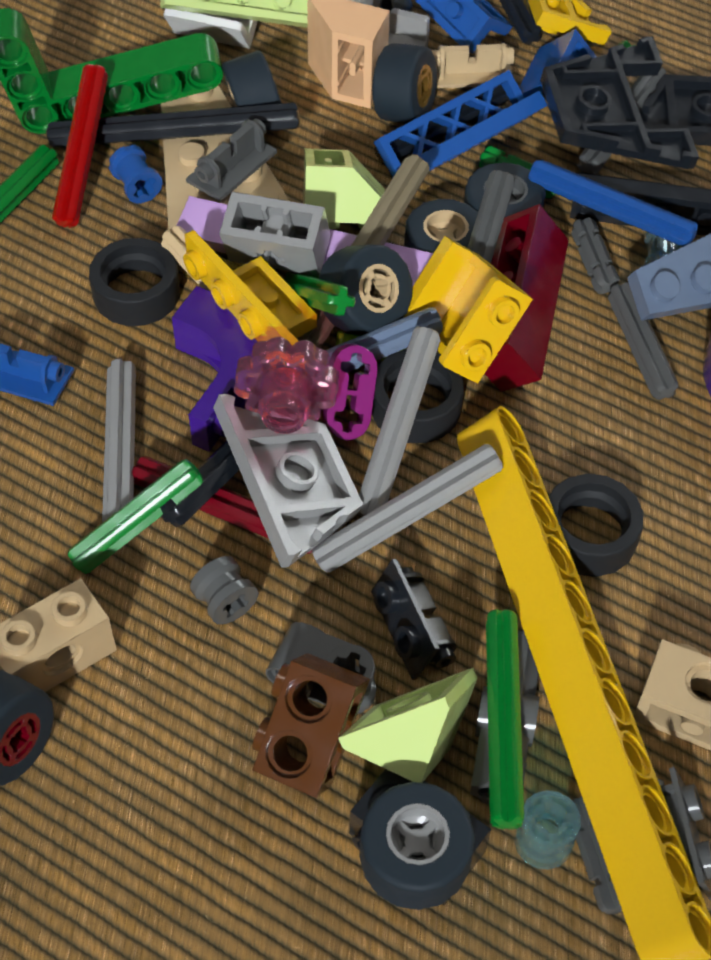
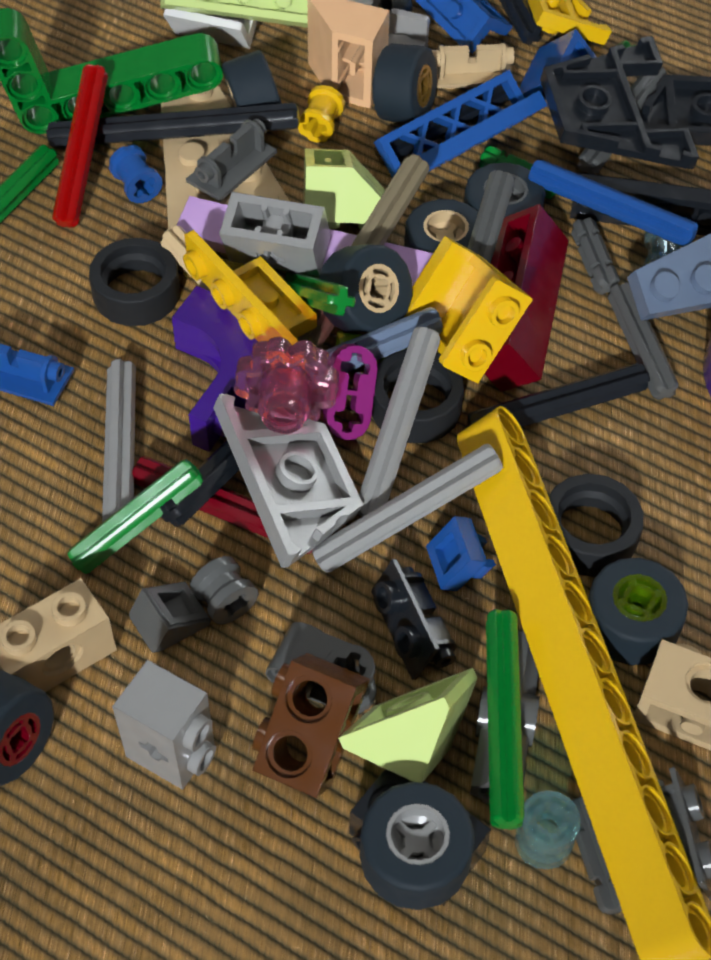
none -> light grey brick [112,660,216,790]
none -> dark grey slope [129,581,212,653]
none -> yellow bush [298,85,345,143]
none -> blue tile [426,516,496,591]
none -> black axle [467,363,650,427]
none -> black wheel [588,558,689,665]

